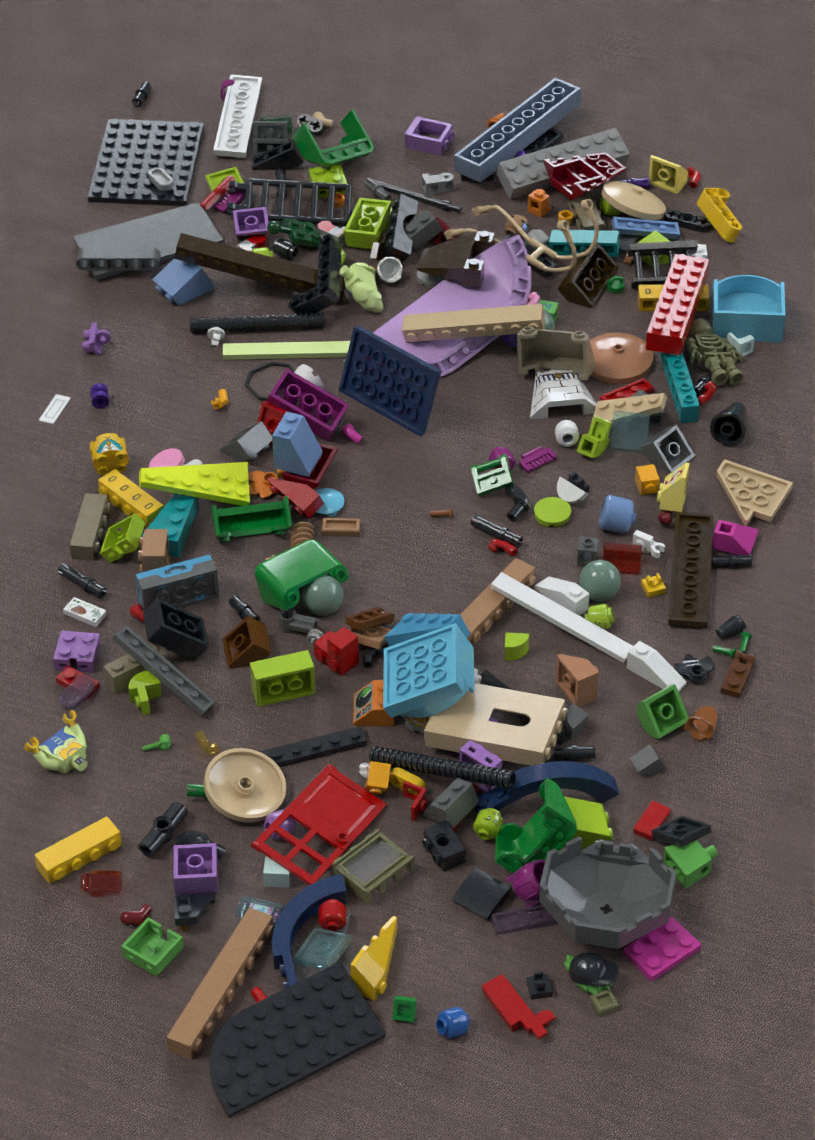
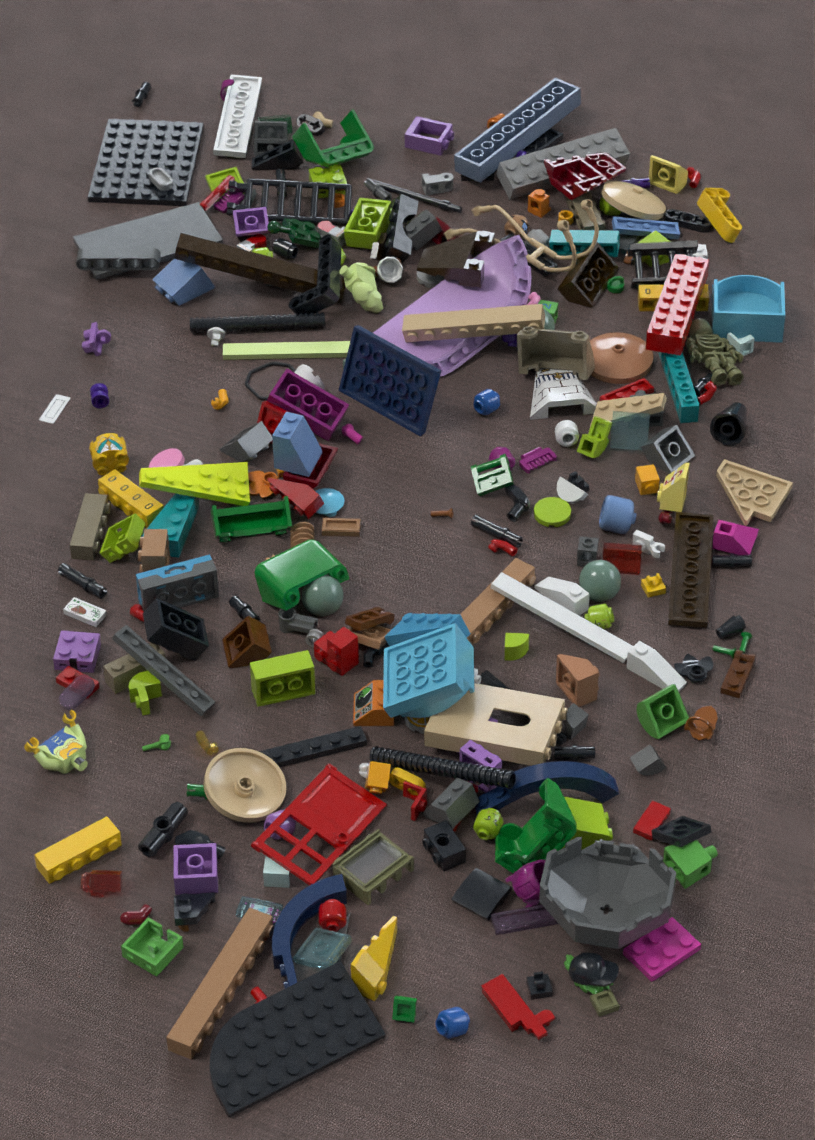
none -> blue head [473,389,500,415]

